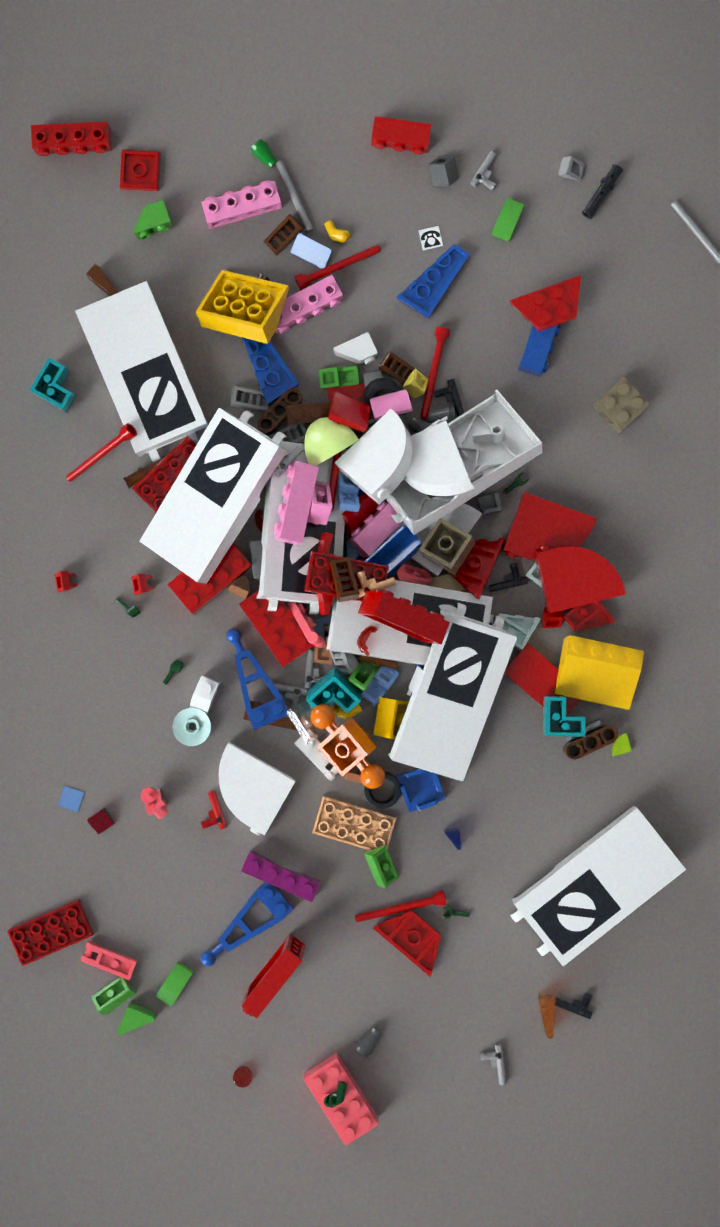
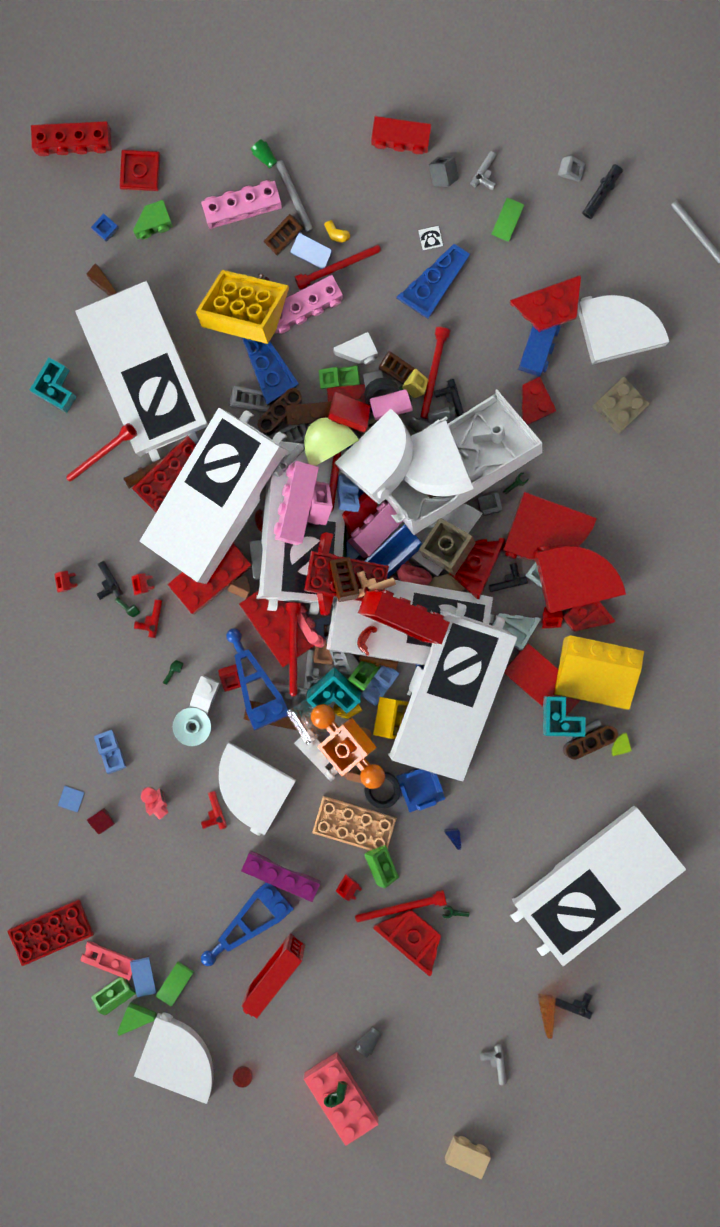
none -> blue tile [91,213,119,242]
none -> medium blue slope [94,730,127,774]
none -> black hose [97,561,123,600]
none -> medium blue slope [130,957,157,997]
none -> red hose [134,599,162,638]
none -> white brick [134,1012,214,1104]
none -> red slope [218,664,241,692]
none -> red piece [286,603,301,697]
none -> red tile [336,874,362,901]
none -> tan piece [445,1136,491,1180]
none -> red wing [522,377,557,425]
none -> white brick [578,295,669,365]

